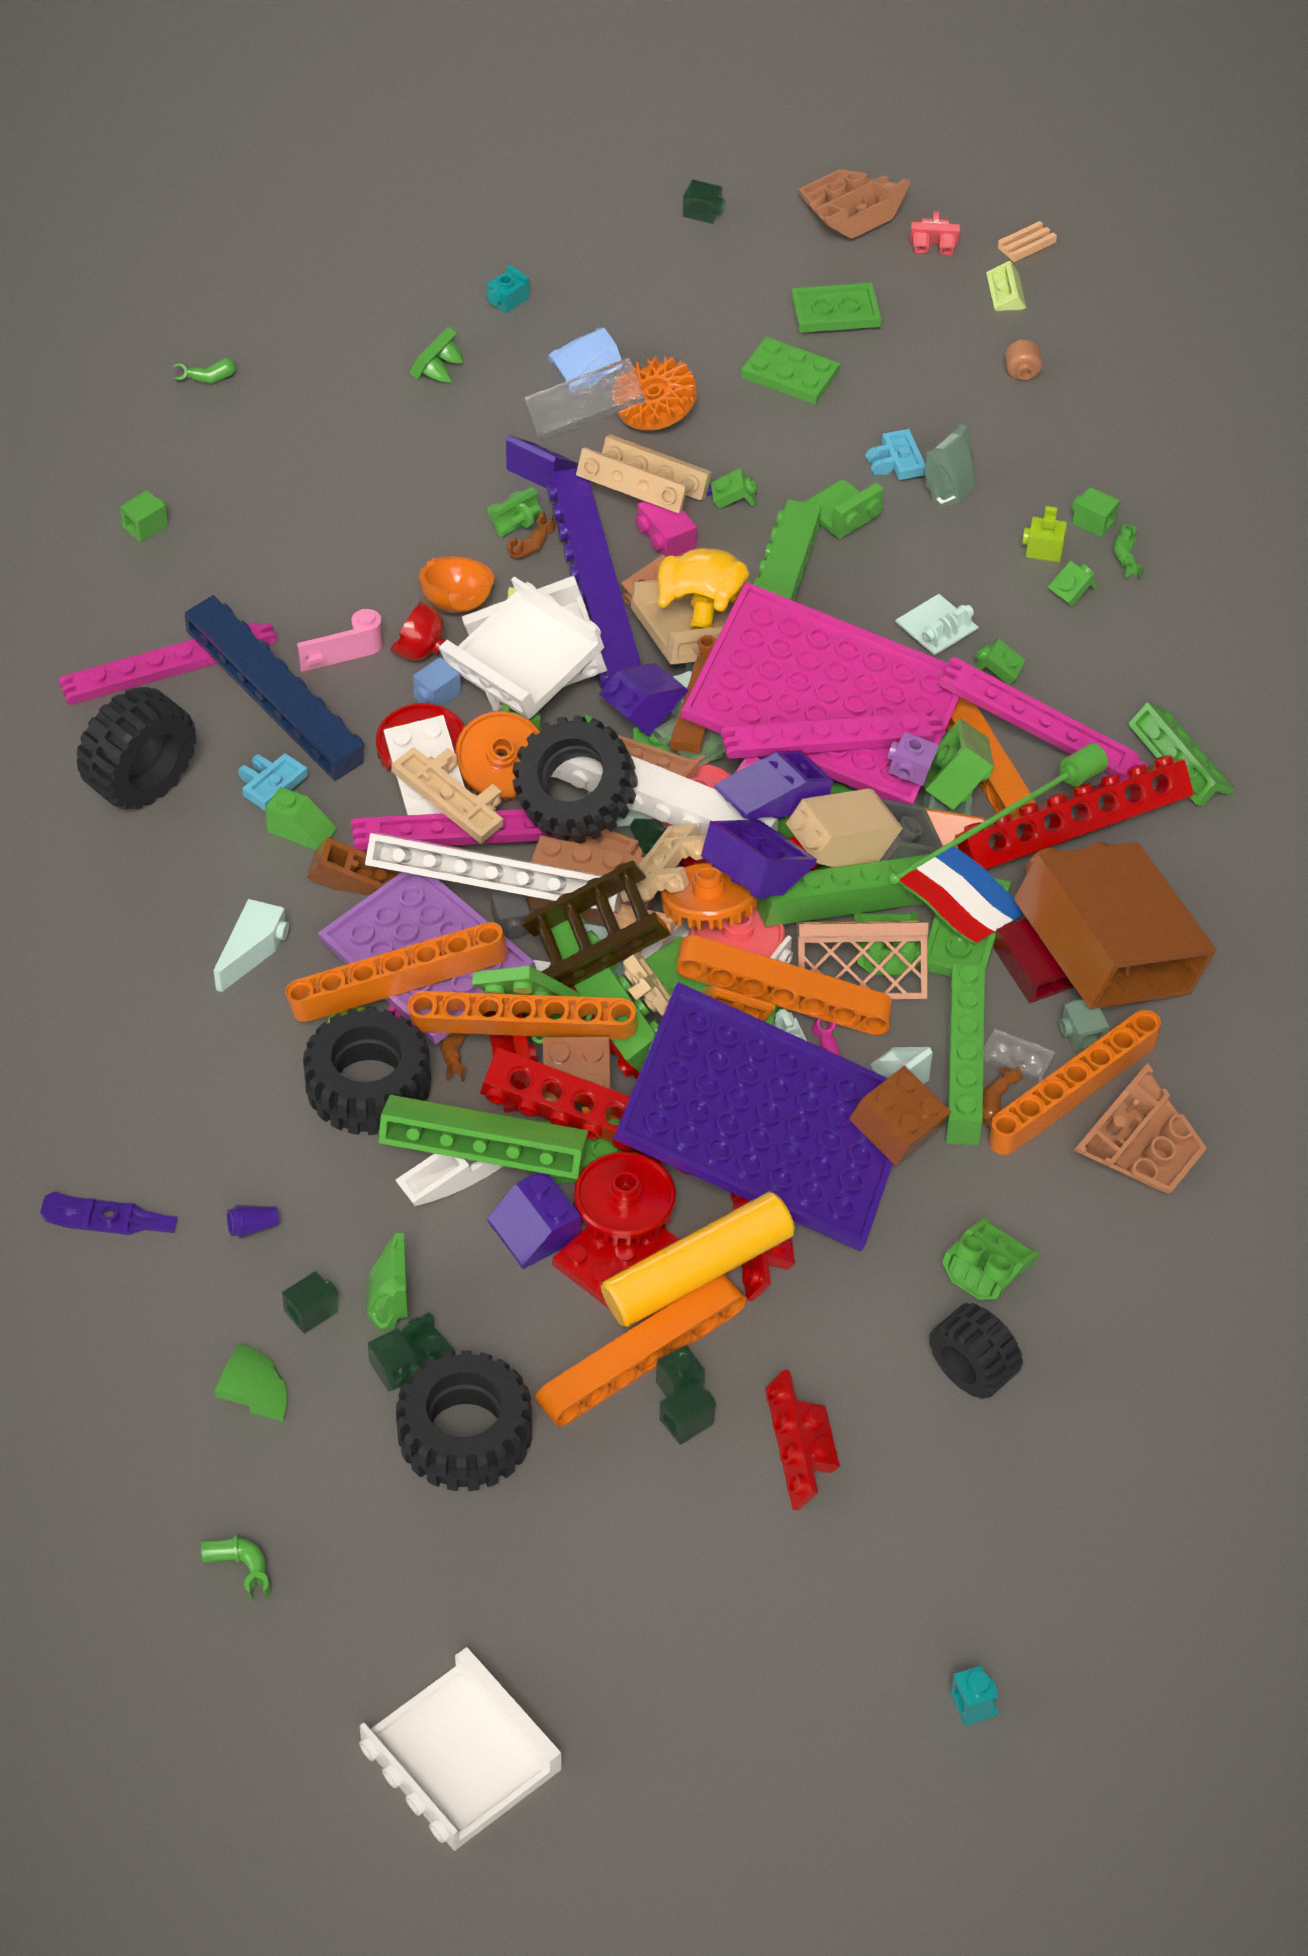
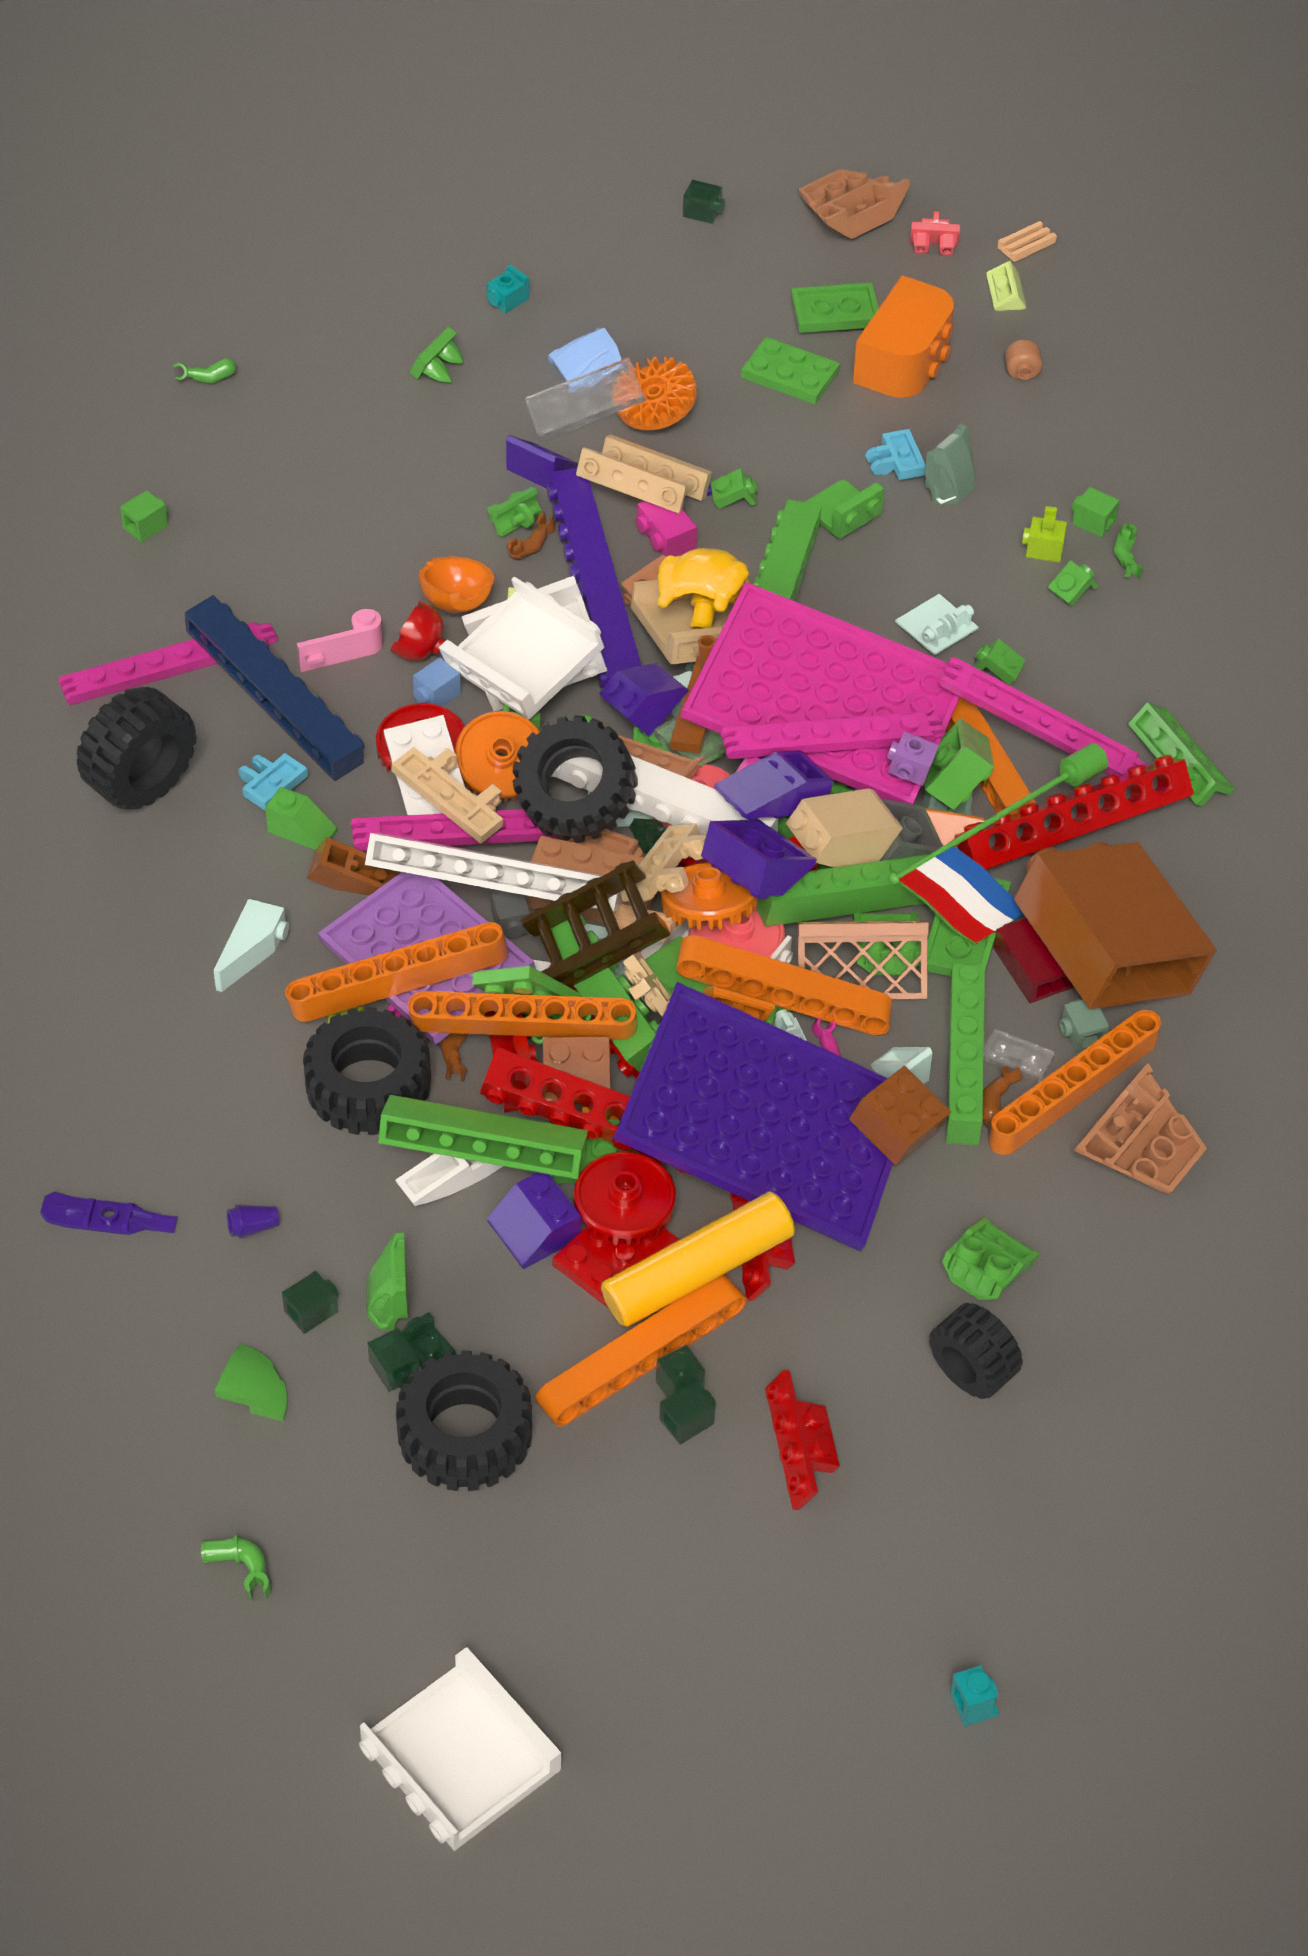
none -> orange brick [853,275,954,398]

